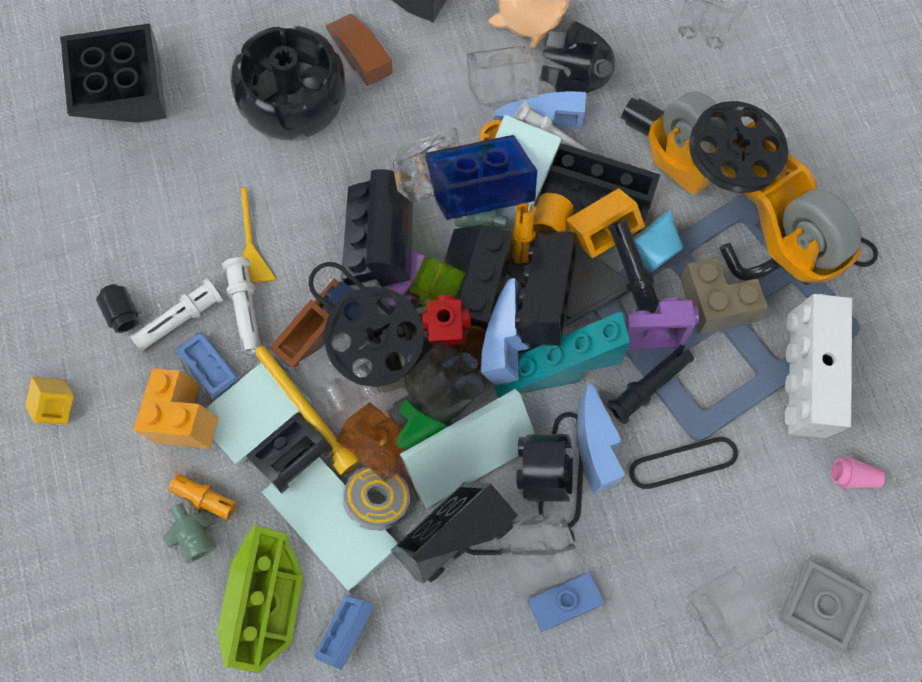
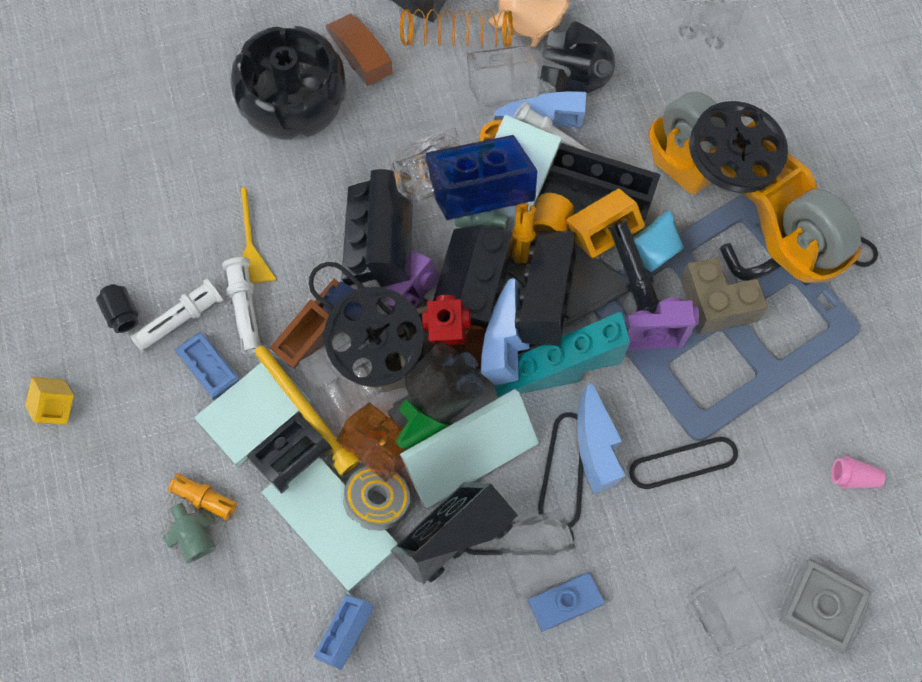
black slope [60,23,167,123] -> none
light orange brick [133,368,219,449] -> none
lime wedge [217,525,304,673] -> none
clear neon green brick [409,257,466,306] -> none
black brick [516,434,573,502] -> none
black pin [606,344,694,424] -> none
black brick [621,97,664,136] -> none
white brick [785,294,852,439] -> none
none -> light orange piece [399,9,513,47]

